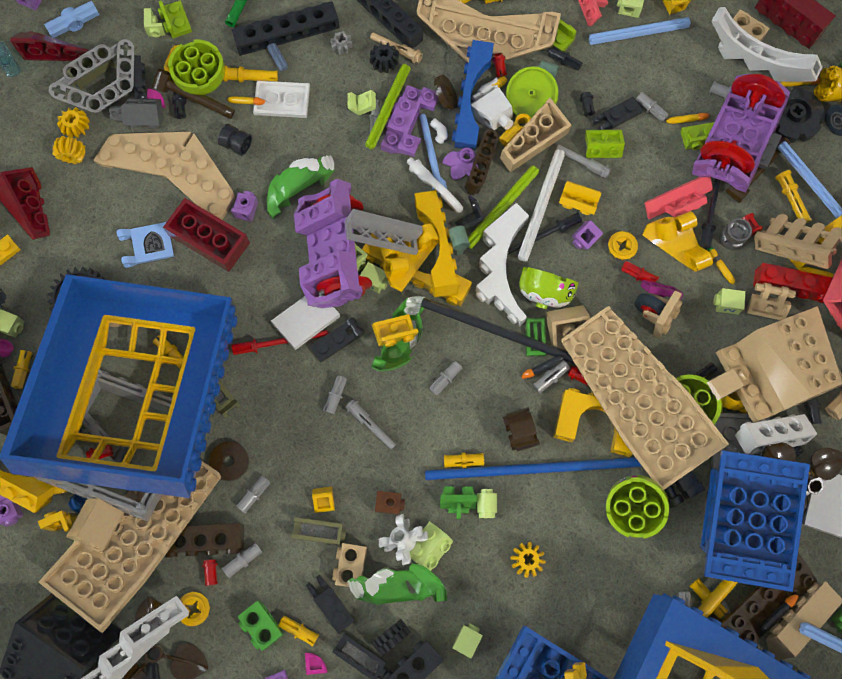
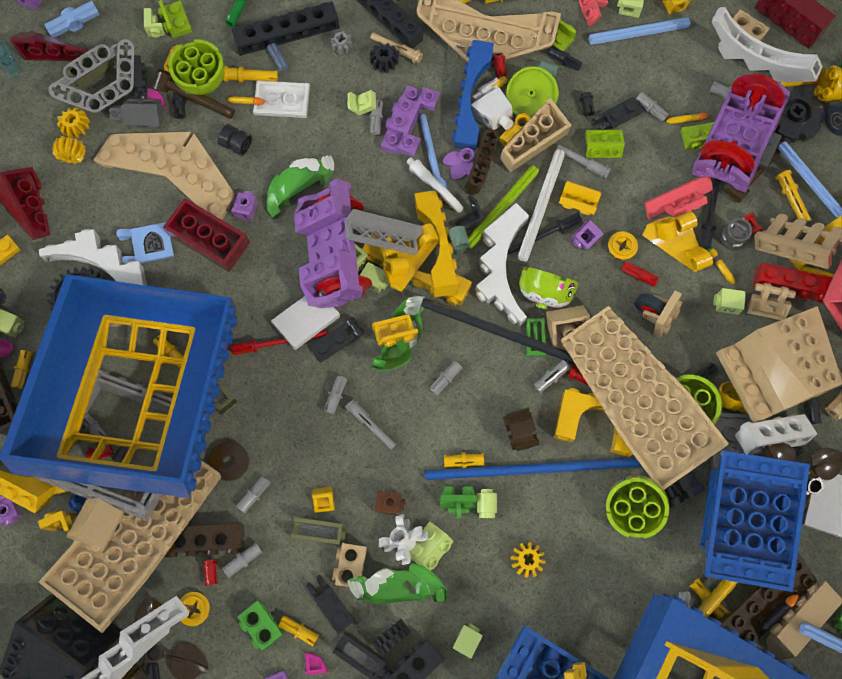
lime axle [365,64,411,150] -> none
white arm [430,118,448,144] -> none
dark brown tile [434,75,458,111] -> none
black piece [522,355,564,379] -> none
magenta plate [640,280,683,300] -> none
tan slope [707,367,749,400] -> none
none -> white arch [39,229,147,286]

